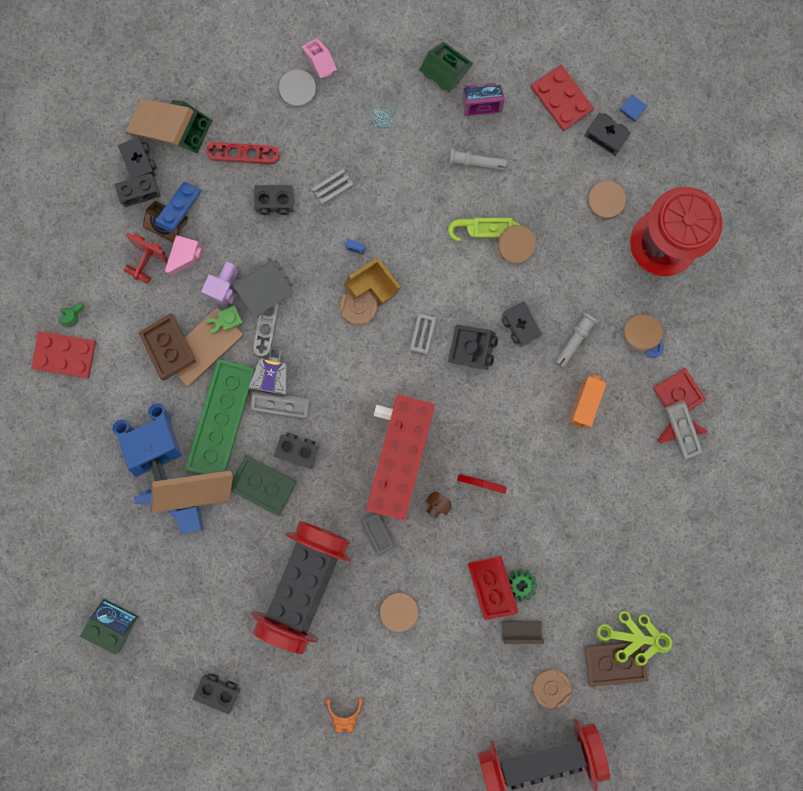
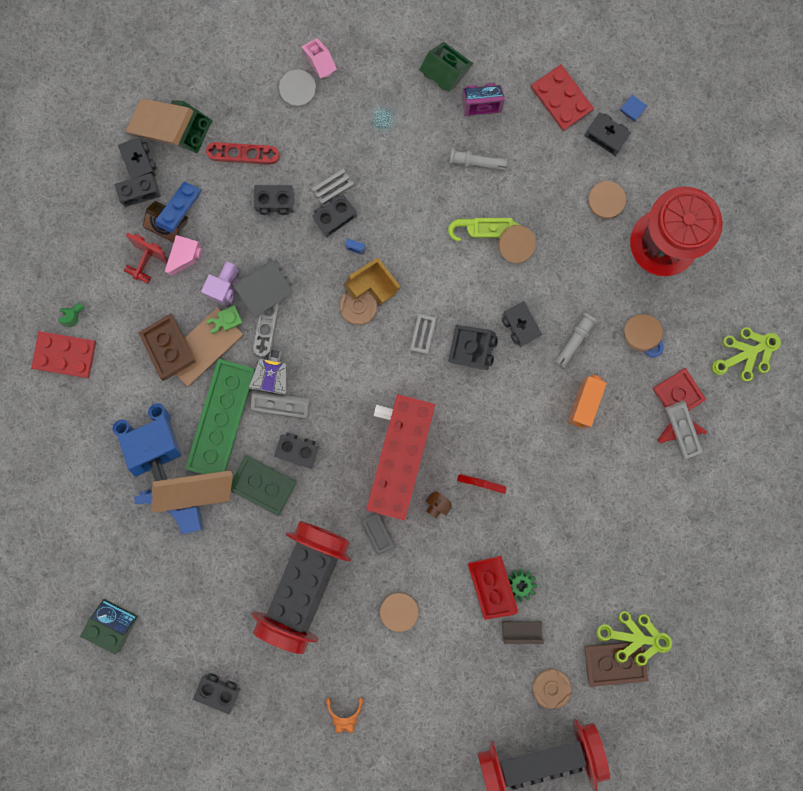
none -> black brick [312,194,357,238]
none -> lime plant [711,327,781,382]

